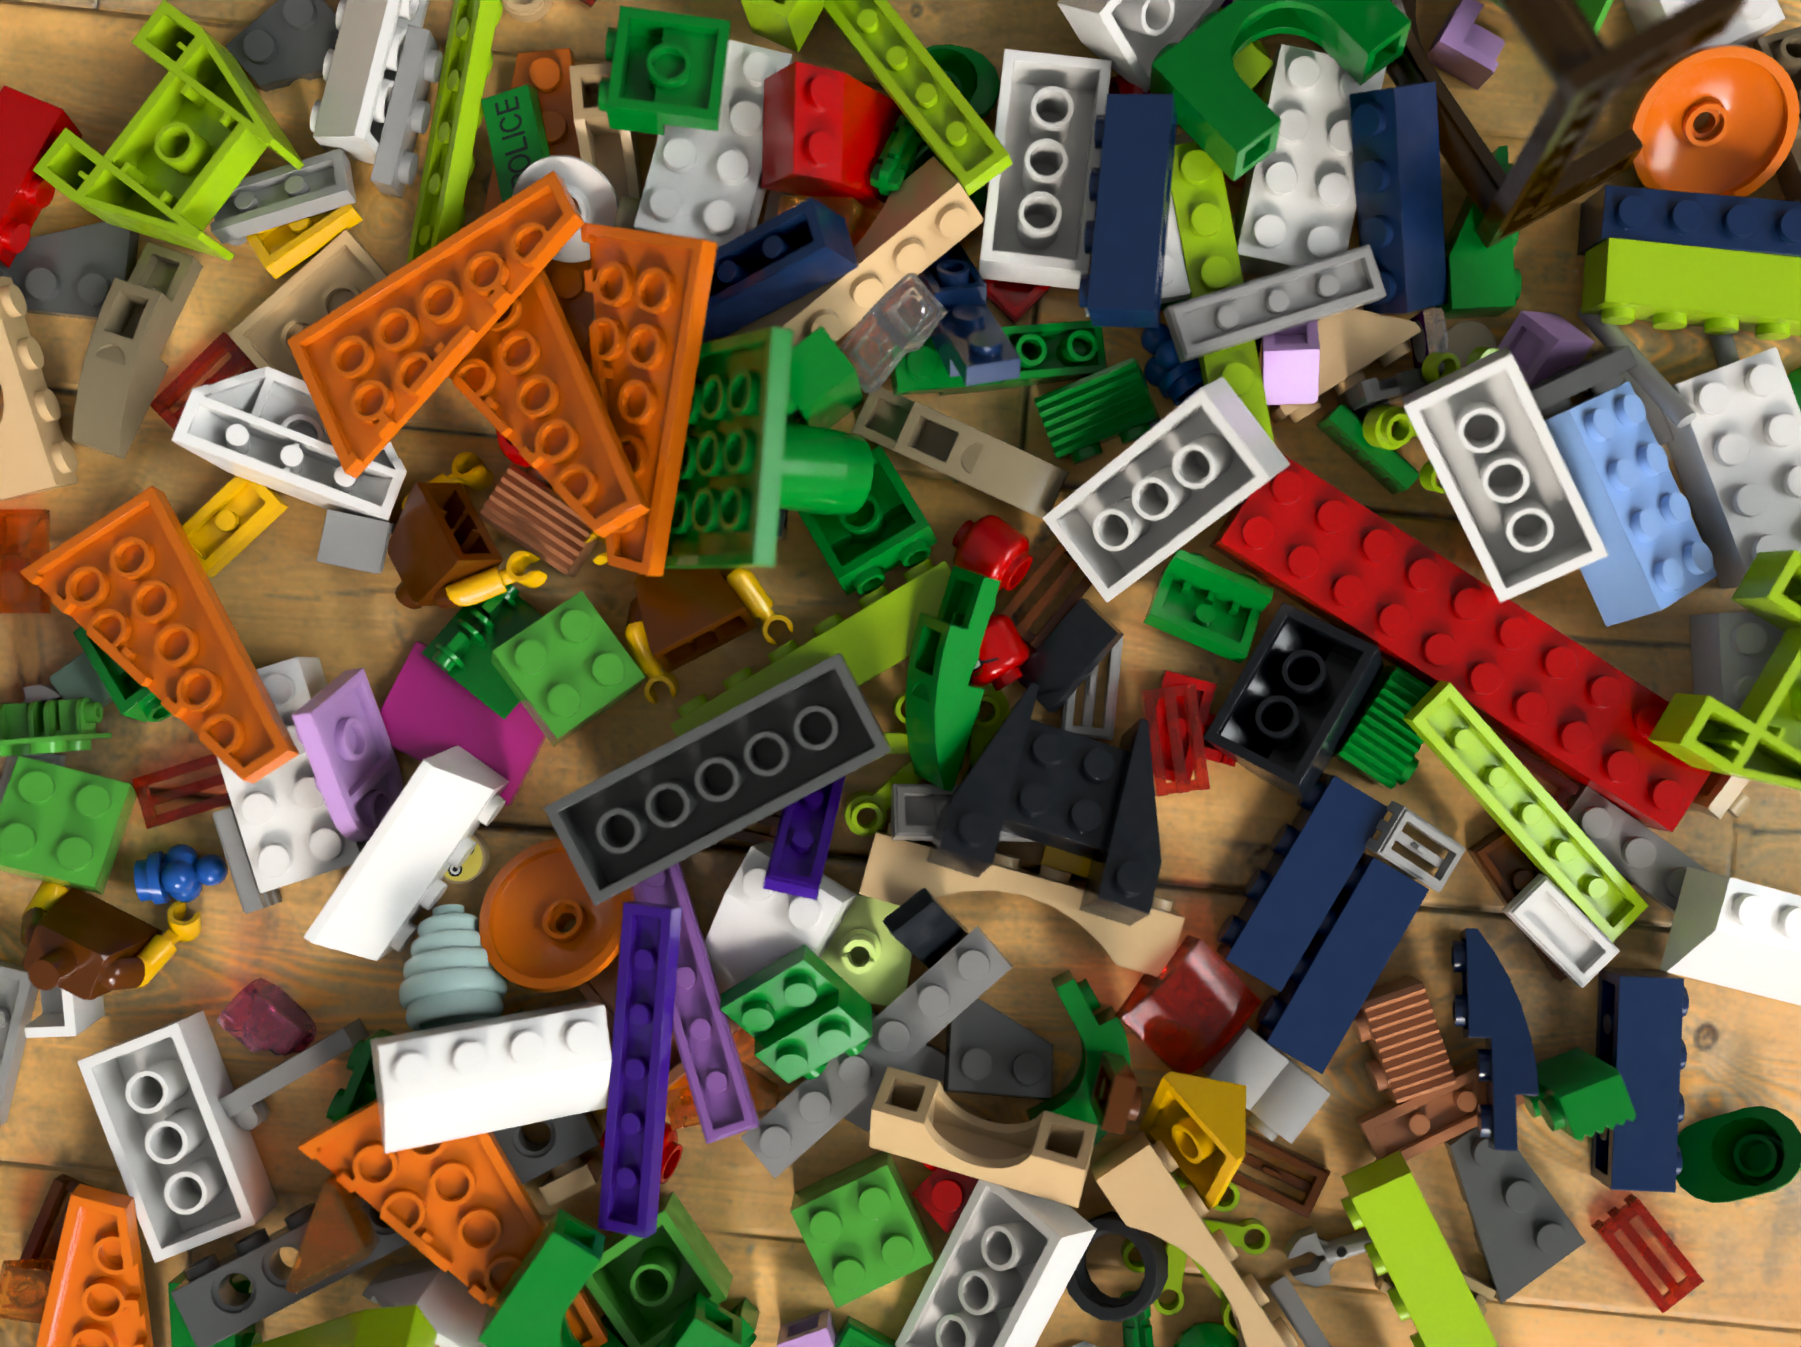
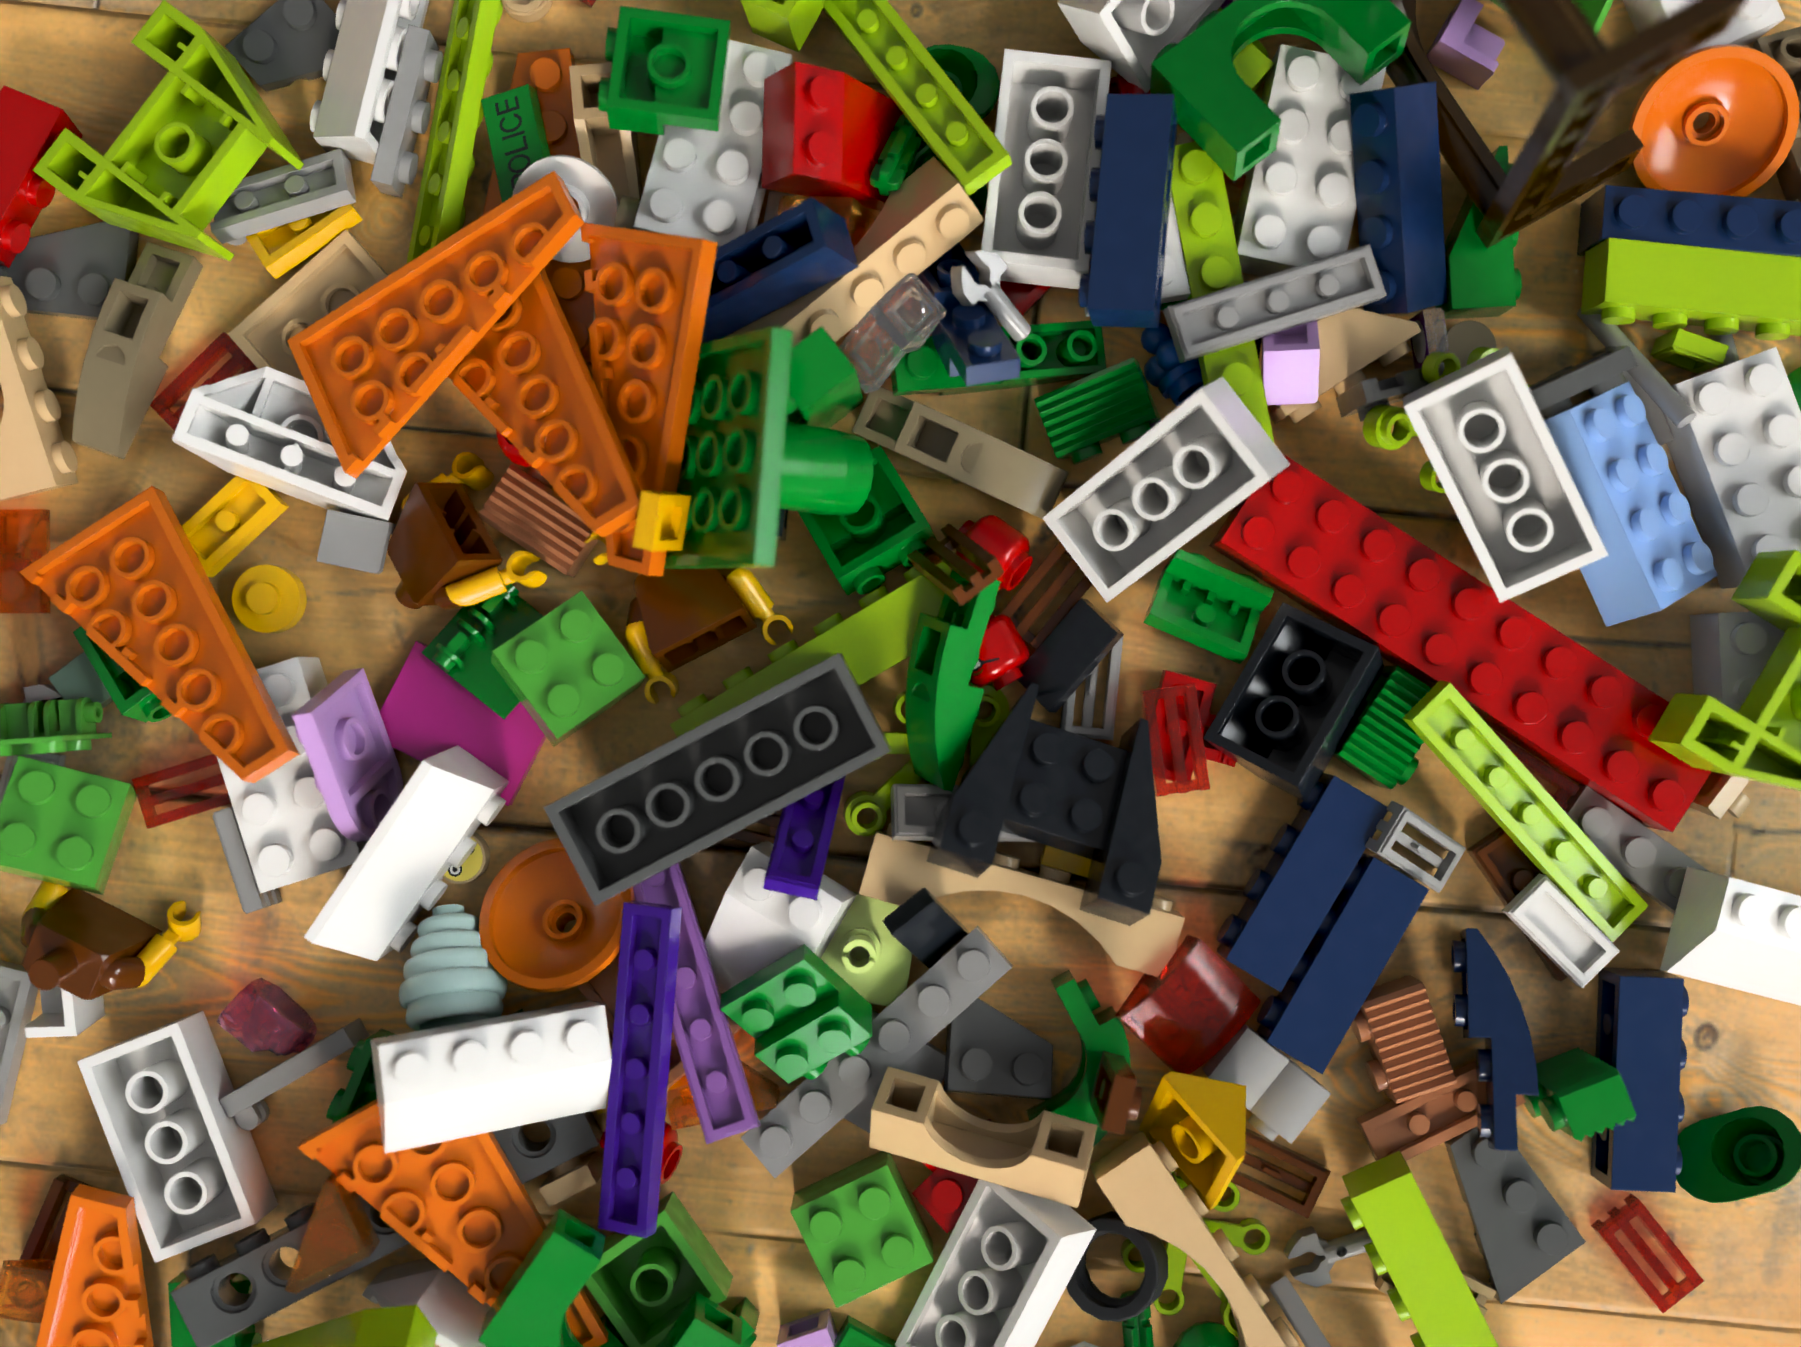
blue piece [134,844,228,905] -> none
green tile [1316,404,1420,495] -> none
lavender panel [1498,311,1594,385] -> none
none -> yellow wheel [231,565,307,633]
none -> yellow tile [632,490,691,551]
none -> reddish brown tile [907,524,1004,606]
none -> light grey bar [951,251,1031,341]
none -> lime tile [1650,328,1729,374]

